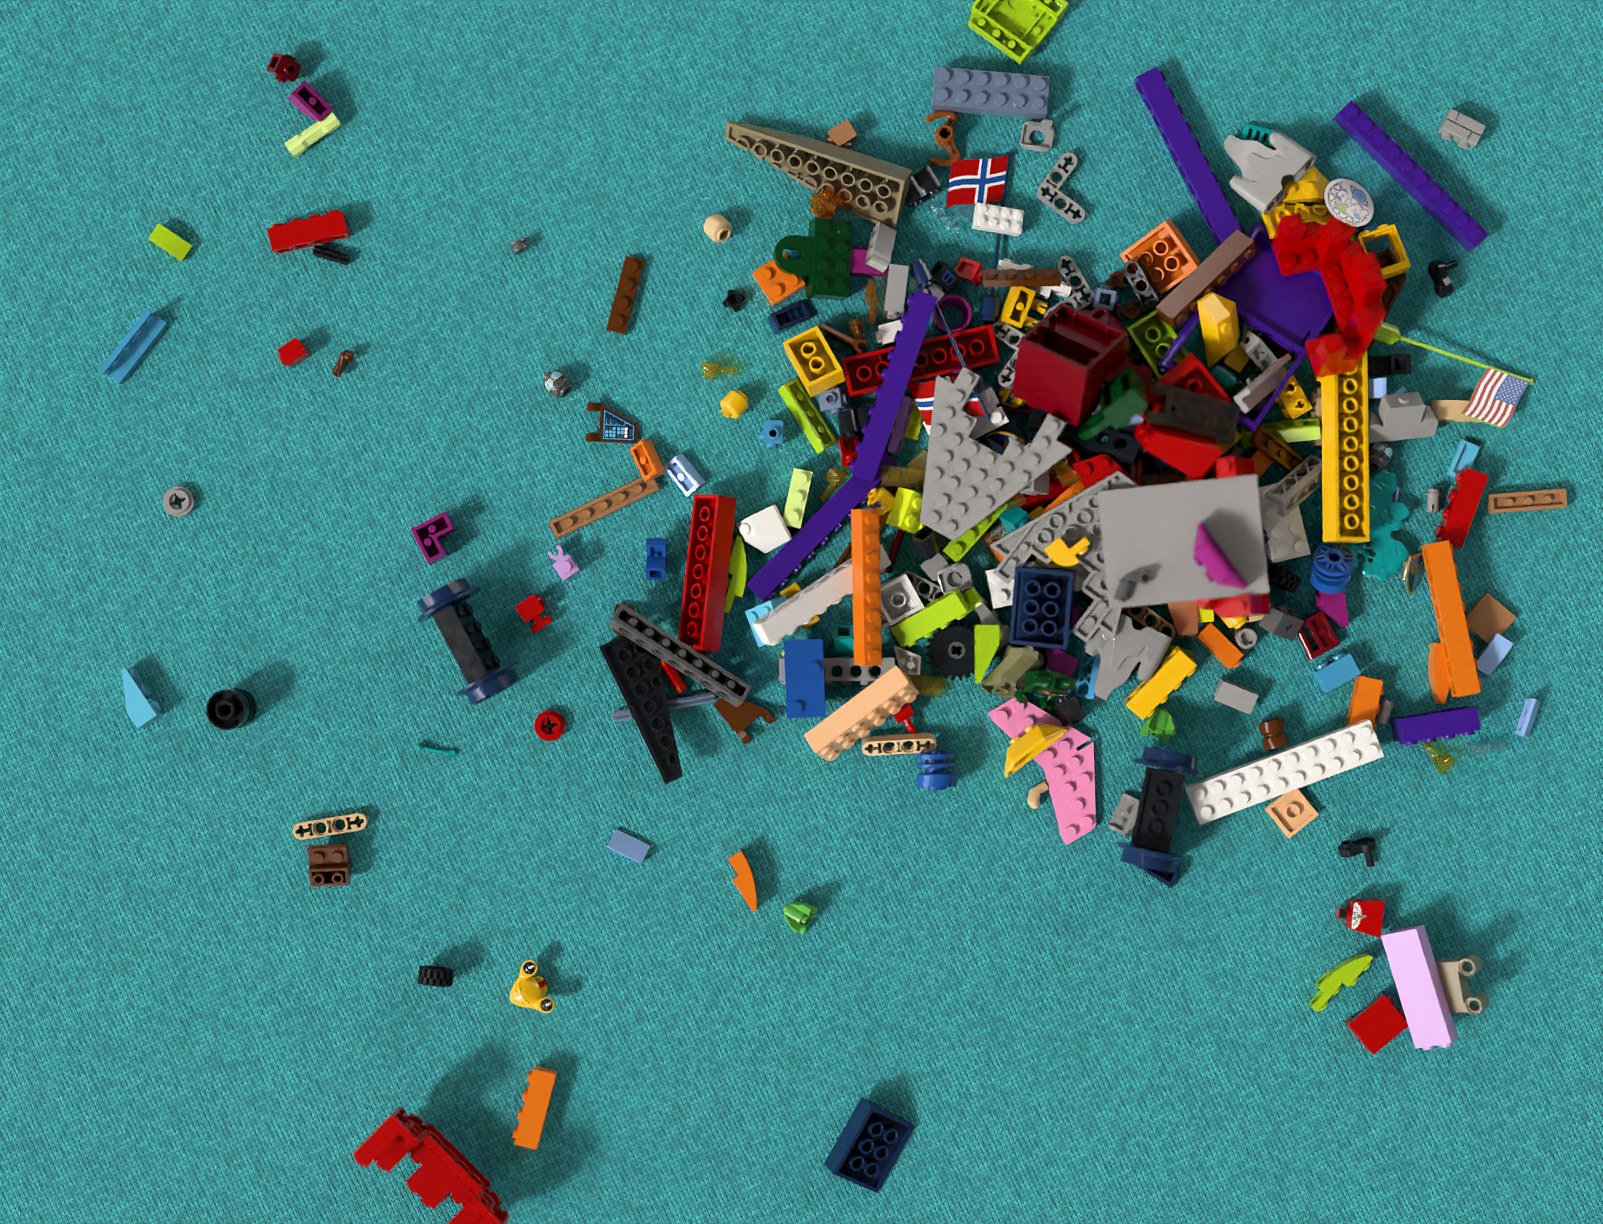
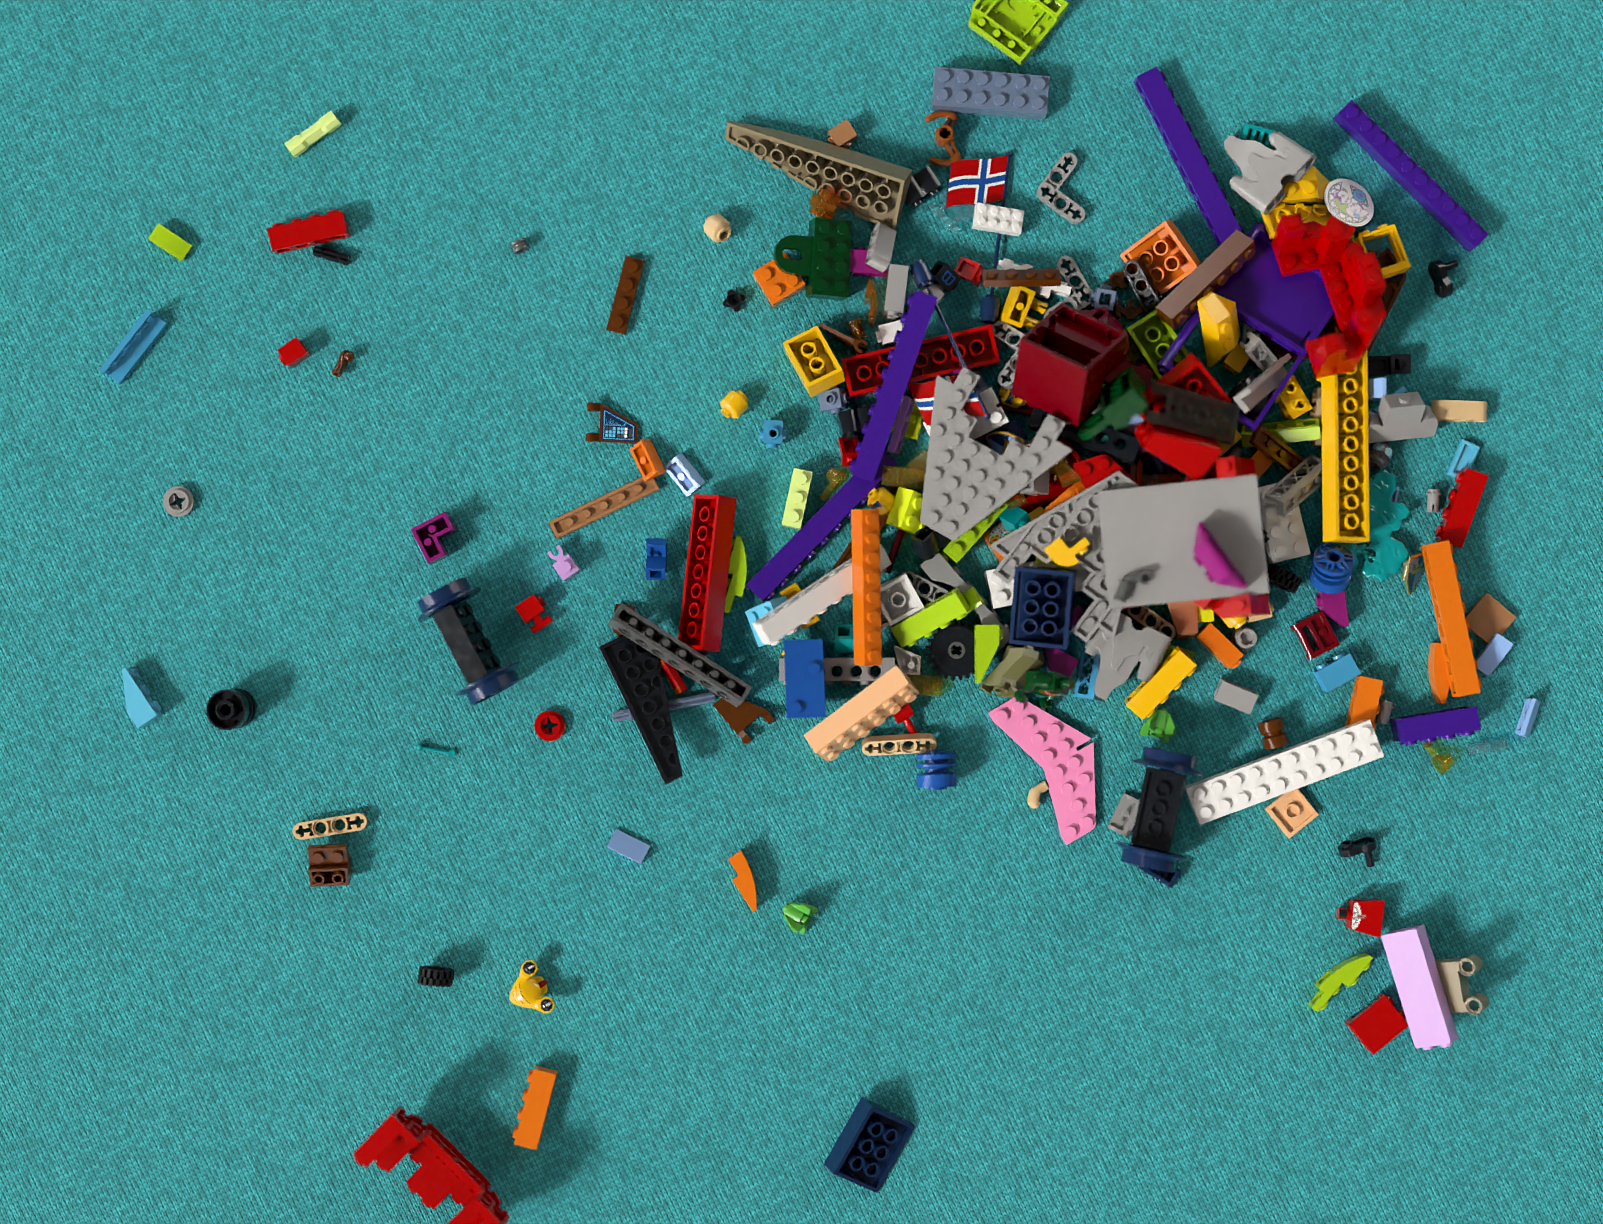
dark red brick [266,53,301,84] -> none
magenta slope [288,80,333,122] -> none
head [543,370,572,398] -> none
clear yellow bar [701,362,737,380] -> none
white slope [736,504,792,553] -> none
dark blue slope [768,300,812,334] -> none
lime slope [778,378,838,454] -> none
magenta piece [932,295,972,335] -> none
light grey piece [937,563,973,594] -> none
yellow wedge [1004,723,1069,778] -> none
light grey piece [1020,119,1054,152] -> none
black brick [1053,696,1085,727] -> none
teal brick [1210,363,1238,391] -> none
dark grey brick [1259,605,1304,641] -> none
flag [1373,322,1534,428] -> none
light grey brick [1437,108,1486,150] -> none
medium nougat plate [1487,489,1568,514] -> none

